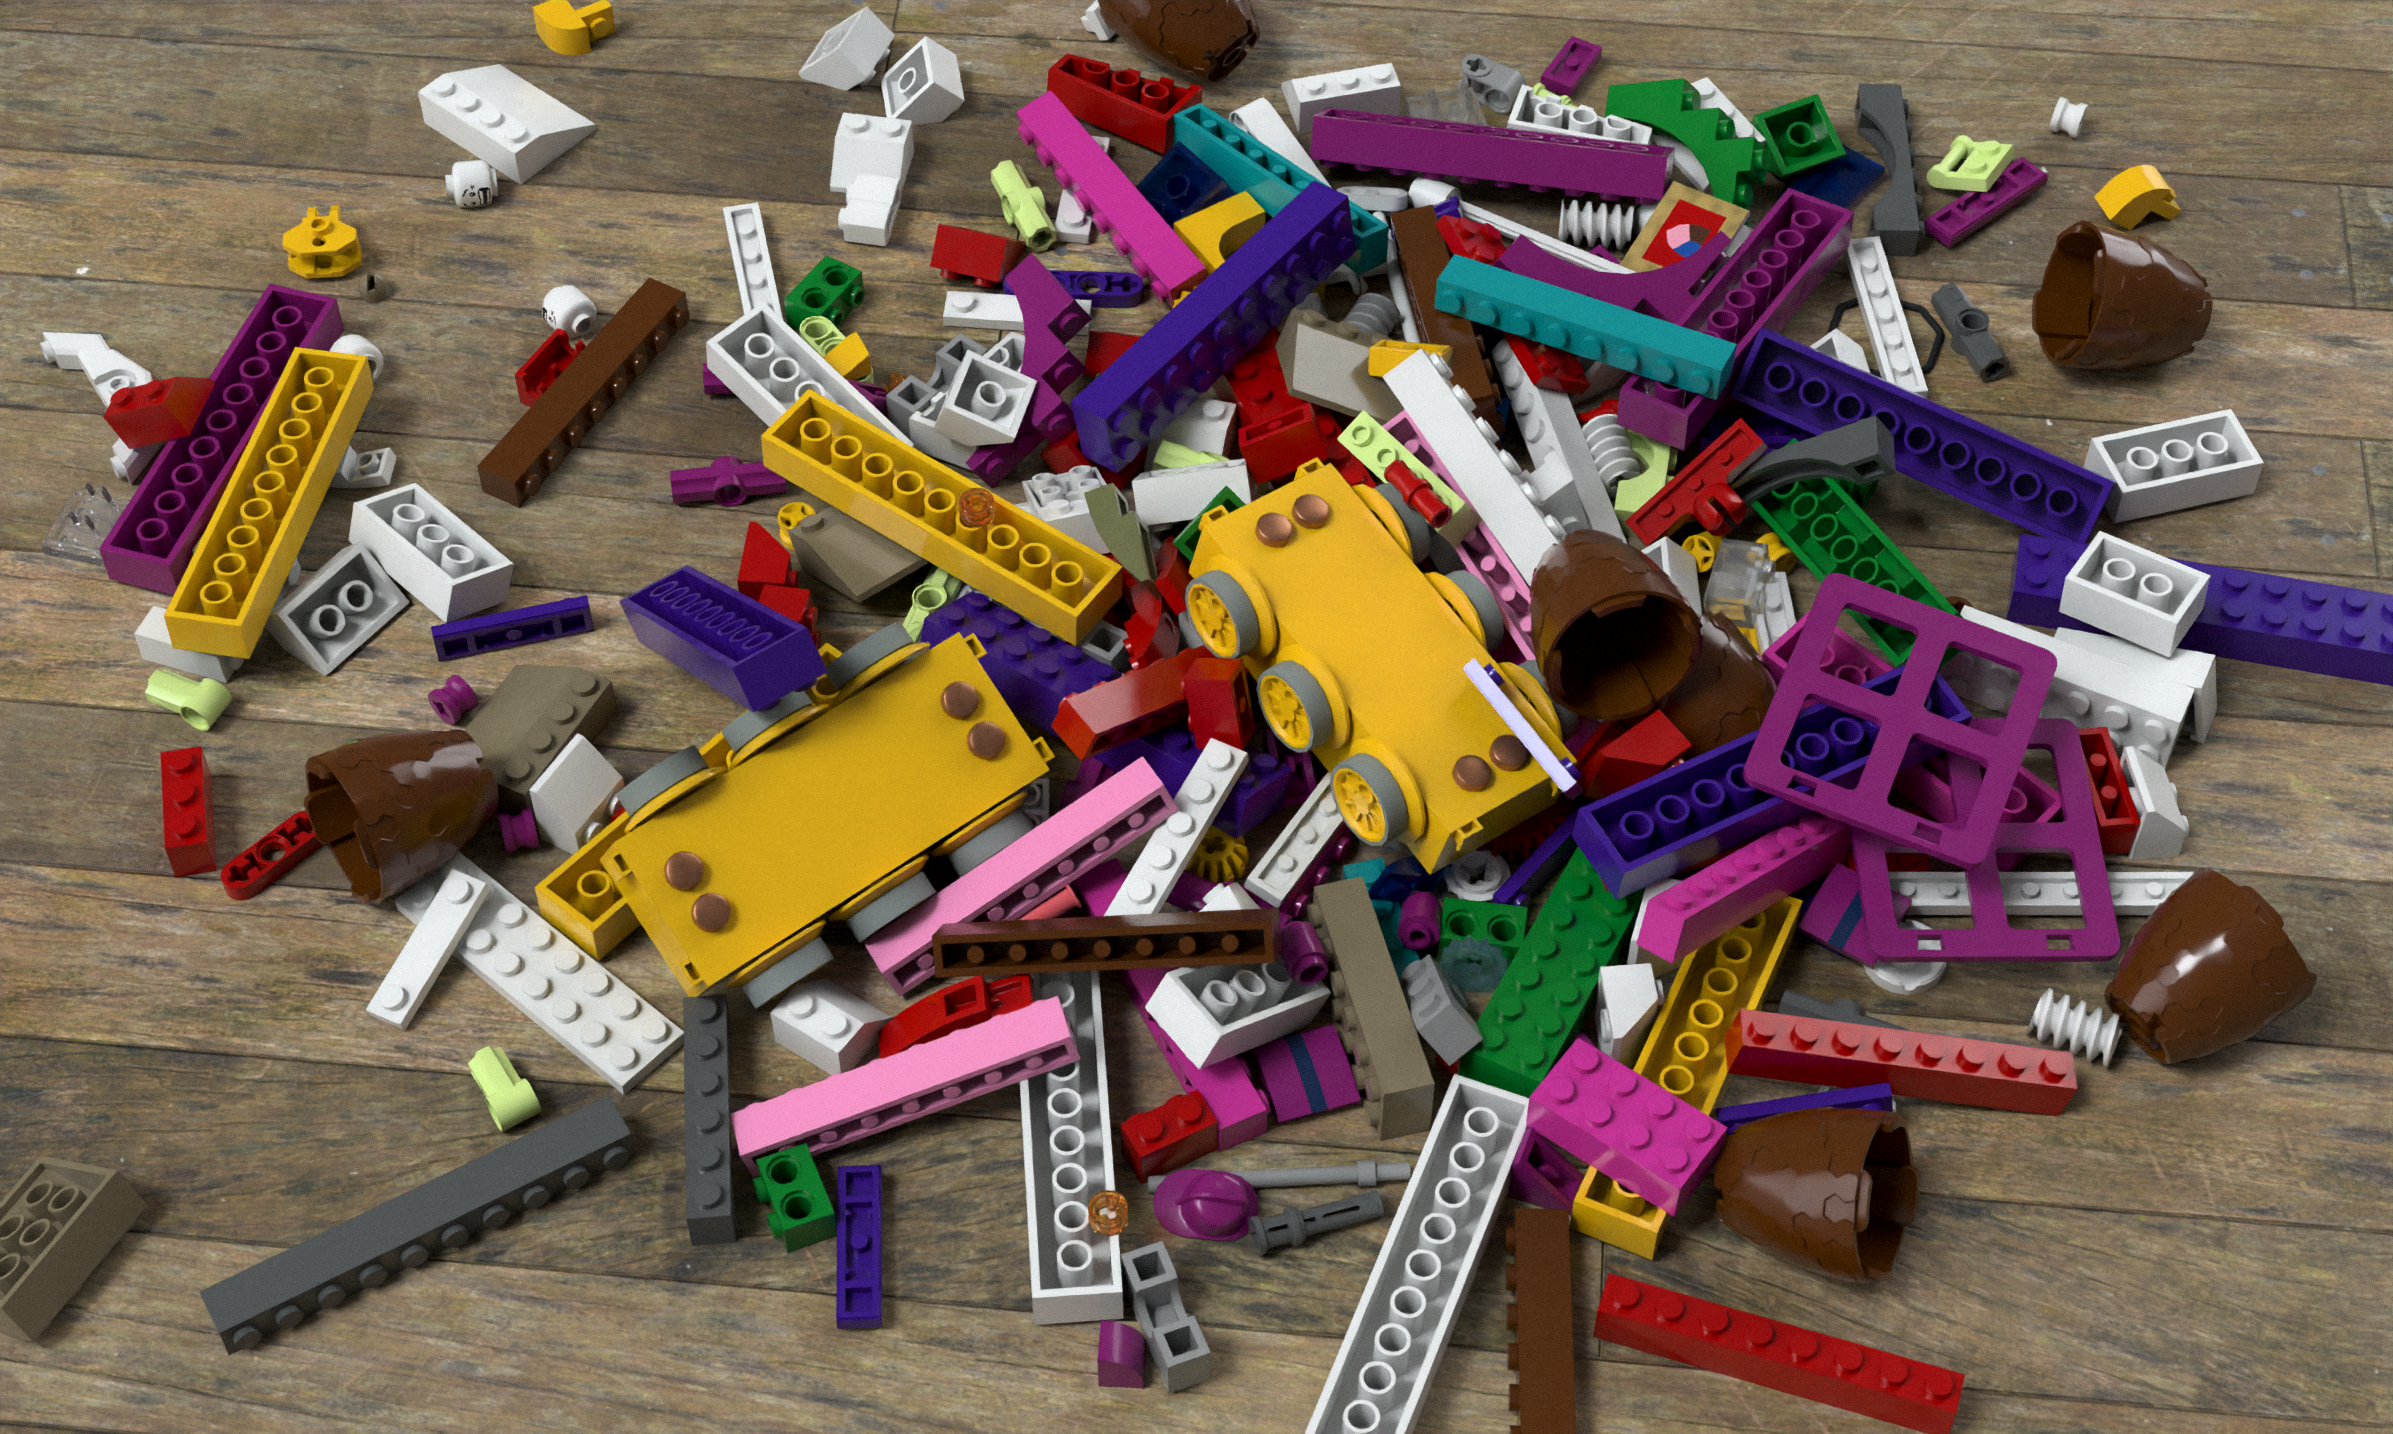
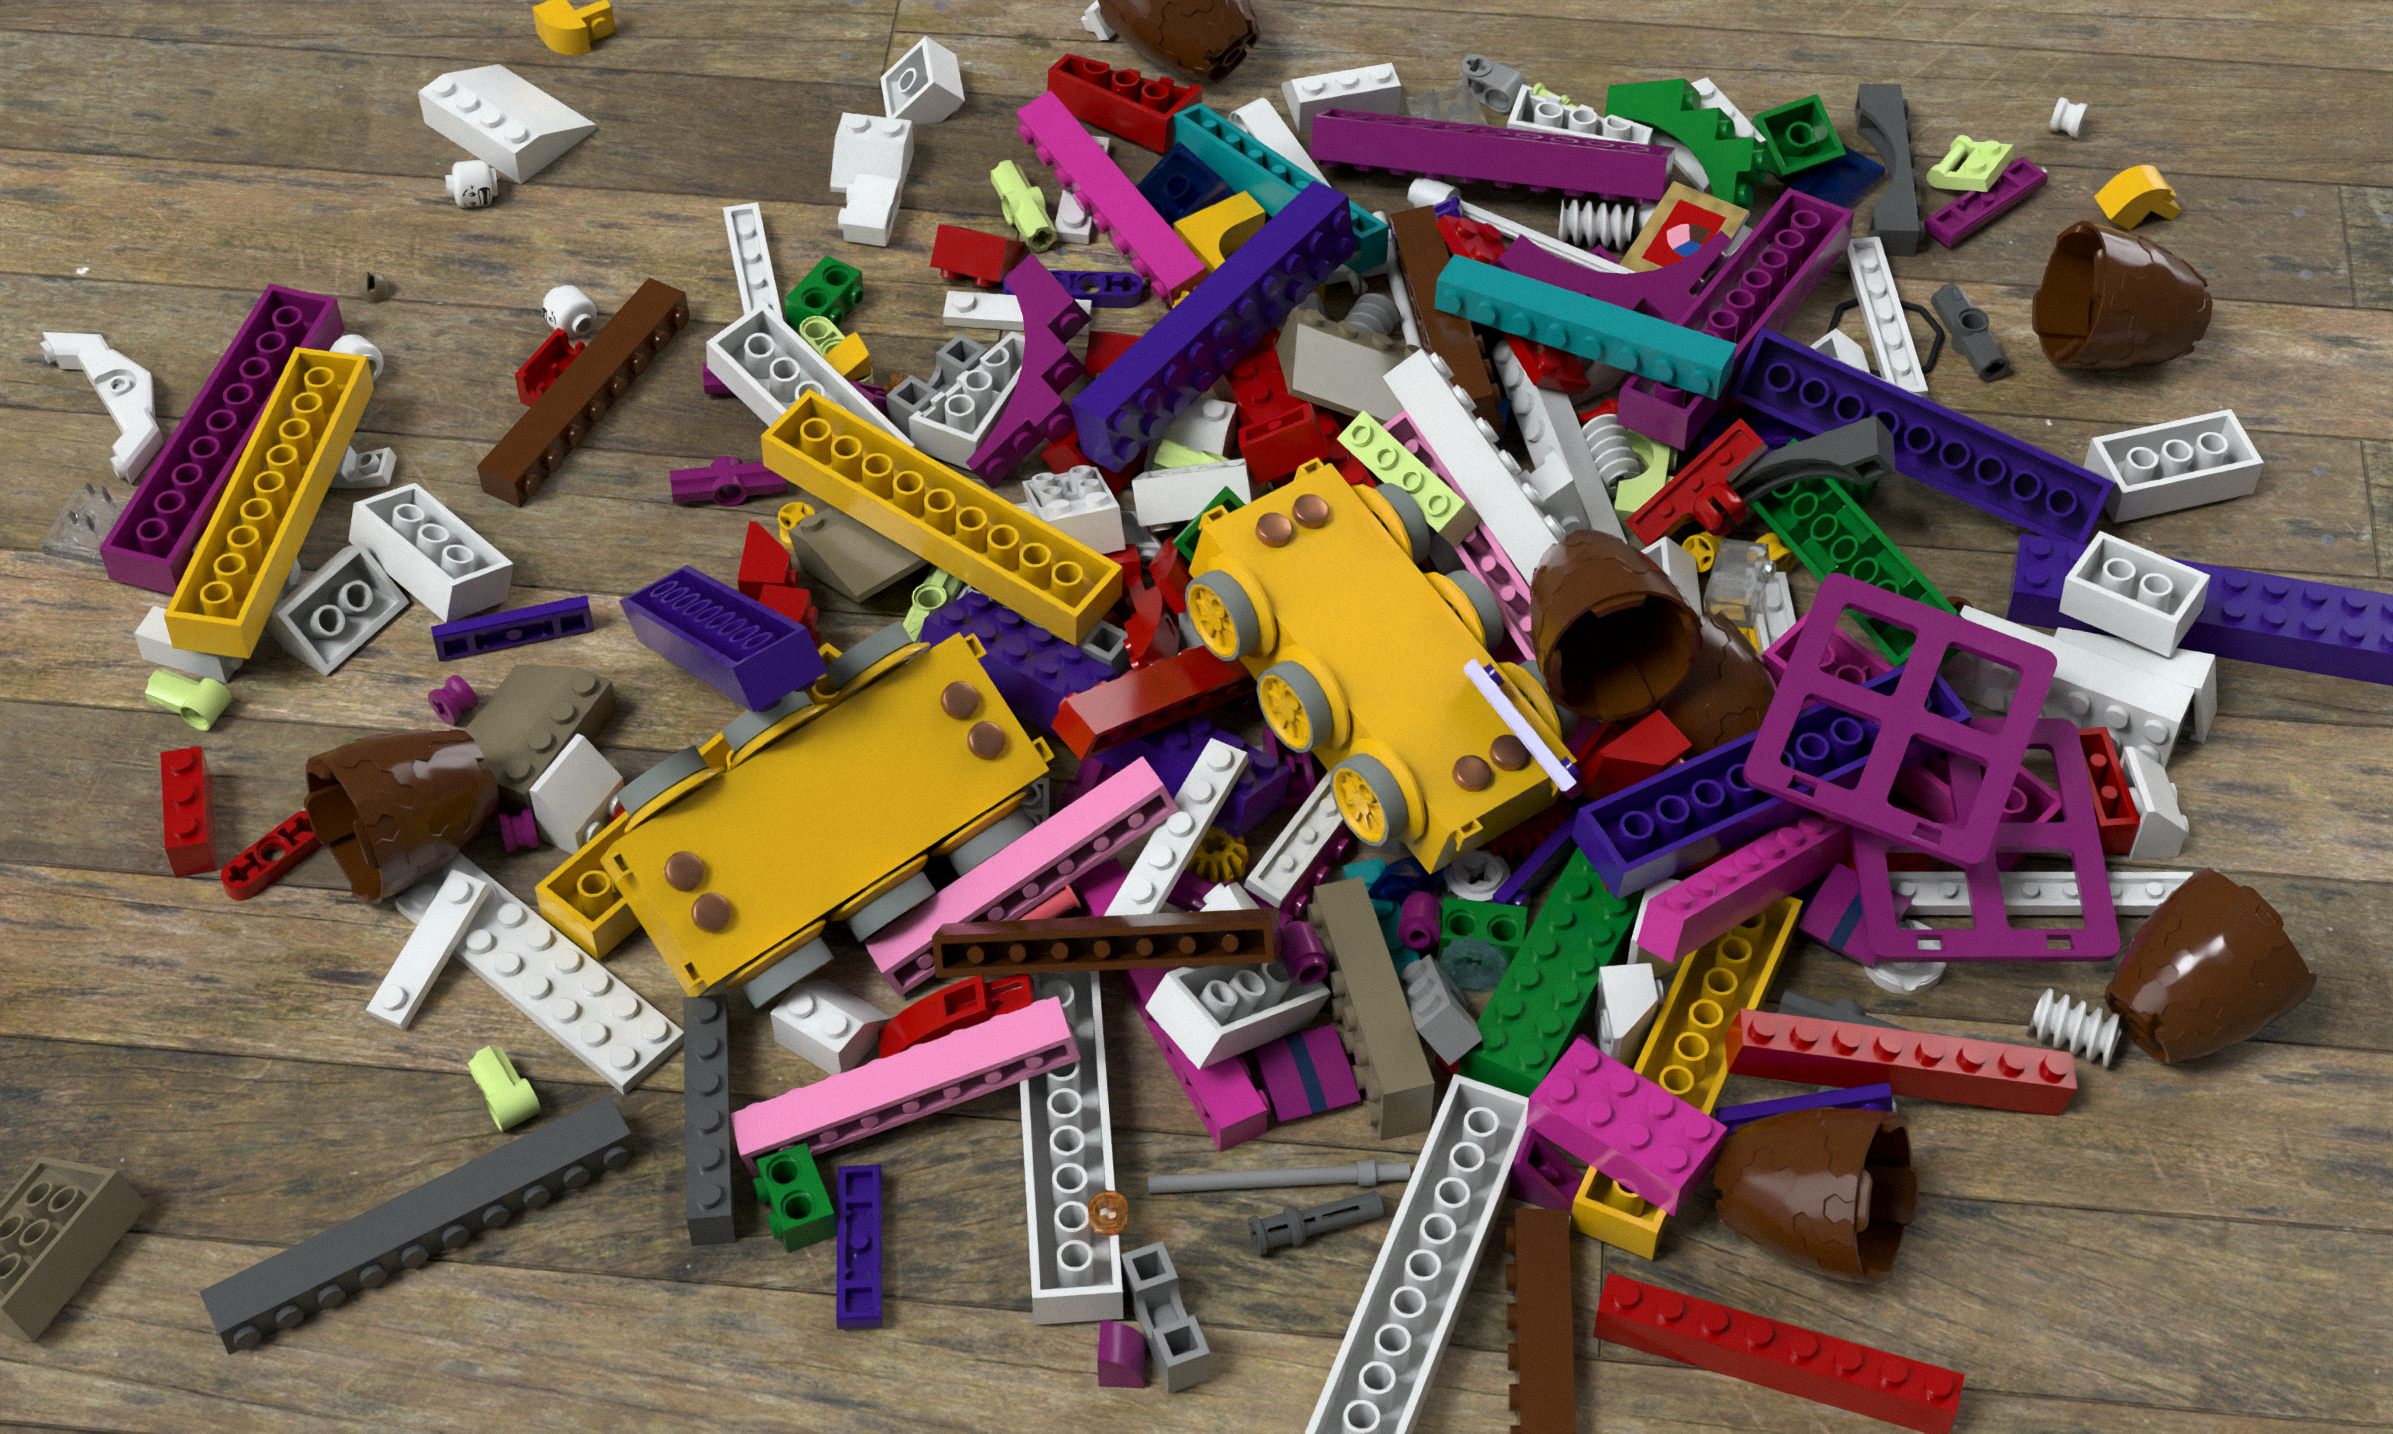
red slope [103,377,215,449] -> none
yellow hinge [282,205,362,279] -> none
white slope [798,6,895,91] -> none
white slope [932,350,1037,446] -> none
clear orange bush [959,488,995,528] -> none
olive slope [1084,483,1162,598] -> none
red brick [1120,1089,1218,1185] -> none
magenta piece [1153,1169,1259,1241] -> none
red brick [1181,658,1256,751] -> none
white plate [1337,186,1408,216] -> none
yellow slope [1368,339,1453,377] -> none
red pin [1384,460,1452,528] -> none
magenta plate [1540,36,1602,98] -> none

